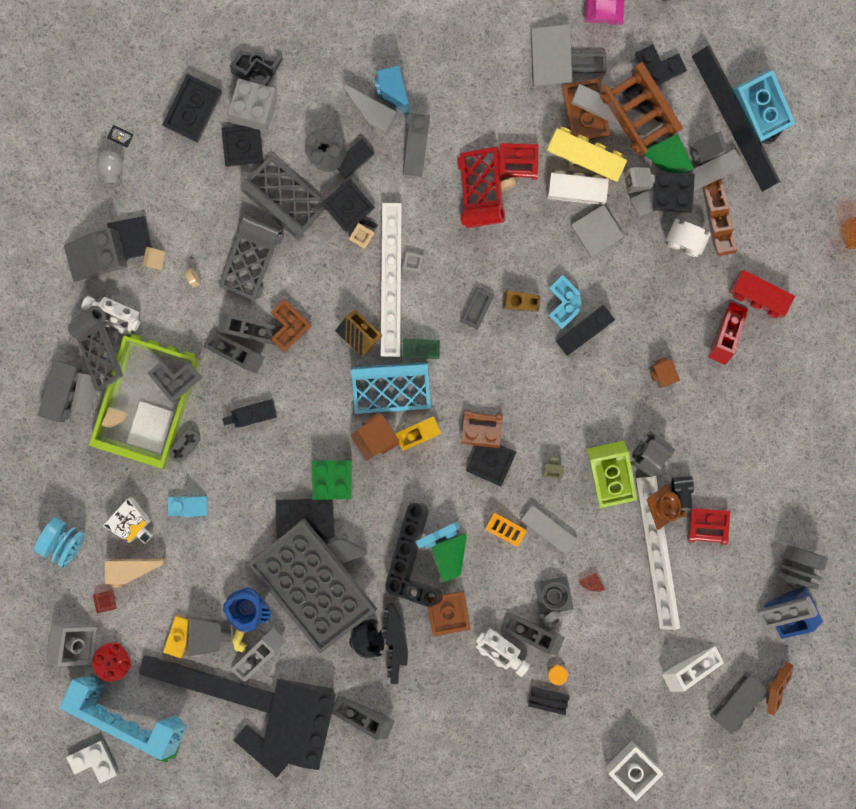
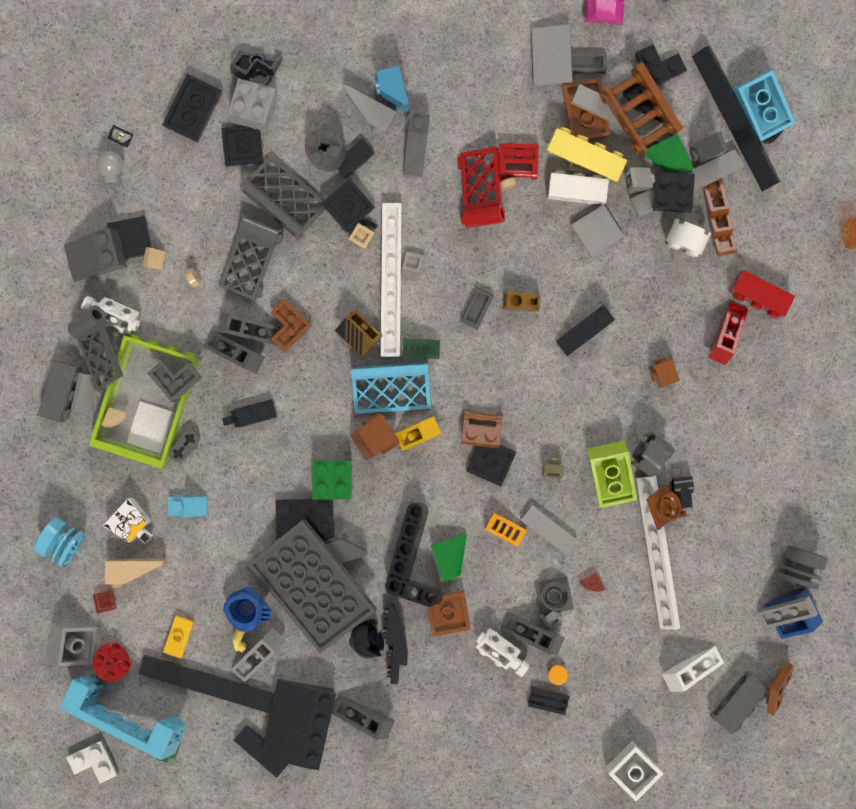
dark grey torso [185,616,231,656] -> none
medium azure plate [416,521,461,549] -> none
medium azure plate [549,275,581,329] -> none
red plate [688,508,731,545] -> none

